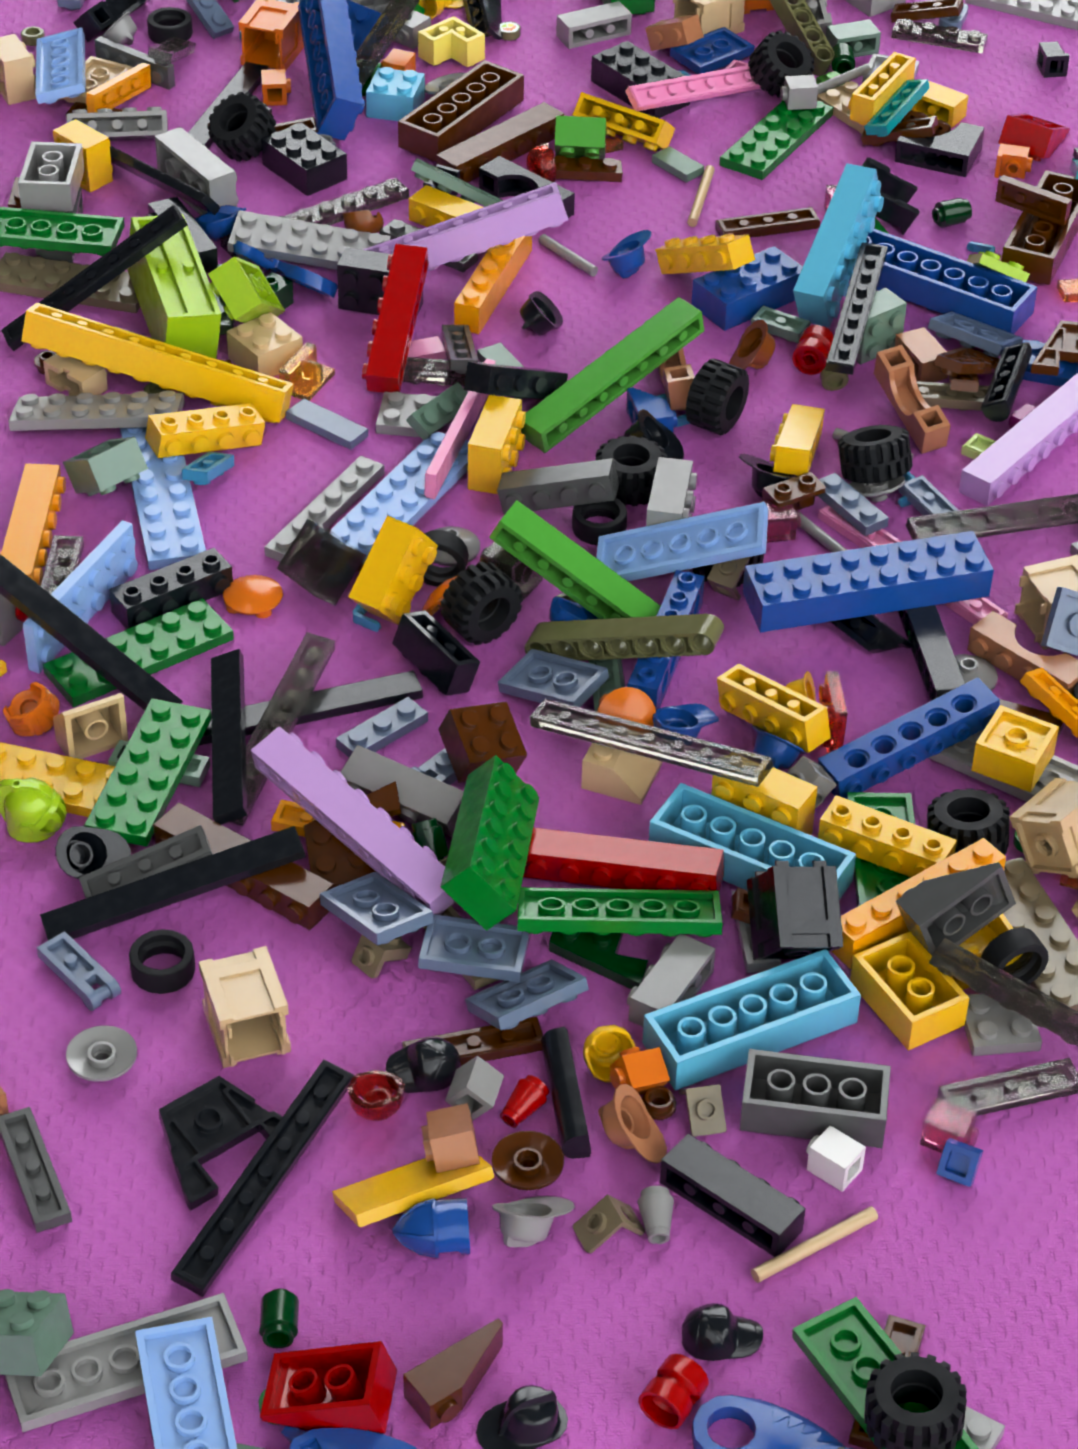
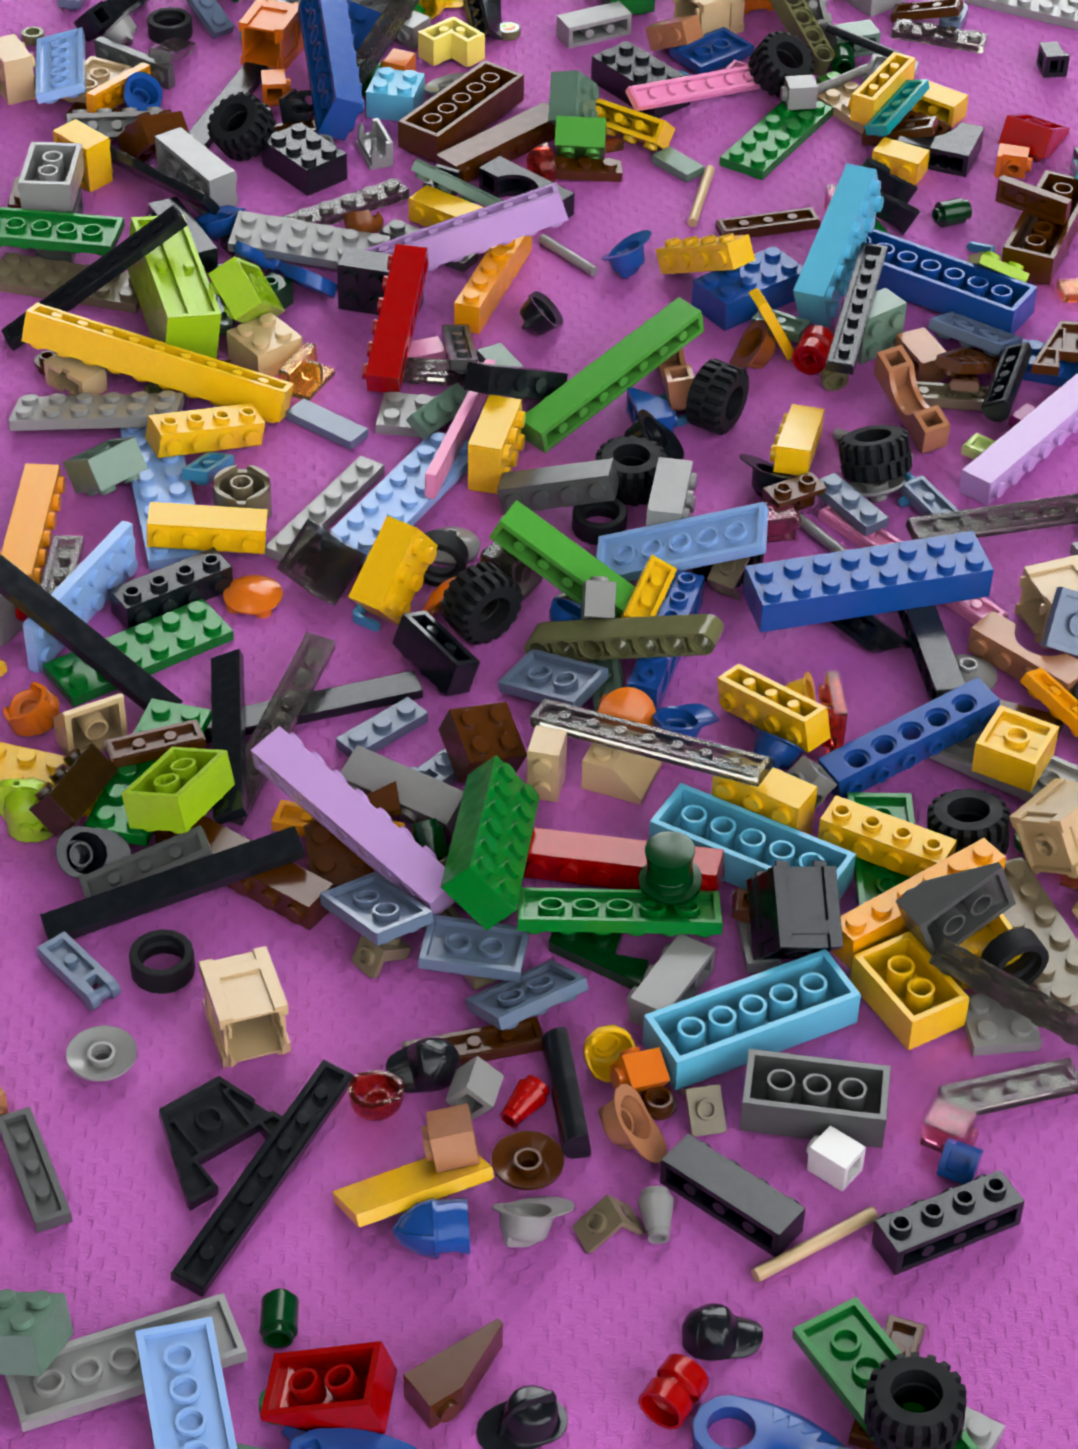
none -> dark brown brick [29,742,118,837]
none -> reddish brown tile [104,719,206,768]
none -> reddish brown brick [117,110,190,162]
none -> lime brick [121,747,235,834]
none -> blue piece [124,72,163,111]
none -> yellow brick [147,502,268,554]
none -> dark tan brick [213,465,272,518]
none -> black hinge [279,89,315,123]
none -> light grey hinge [355,118,394,170]
none -> tan brick [527,725,567,803]
none -> sand green brick [548,70,599,126]
none -> light grey brick [581,576,616,620]
none -> yellow tile [621,554,677,618]
none -> dark green piece [638,831,702,906]
none -> yellow tile [748,288,794,360]
none -> black bar [825,23,908,58]
none -> yellow brick [872,137,930,185]
none -> black brick [872,1170,1025,1275]

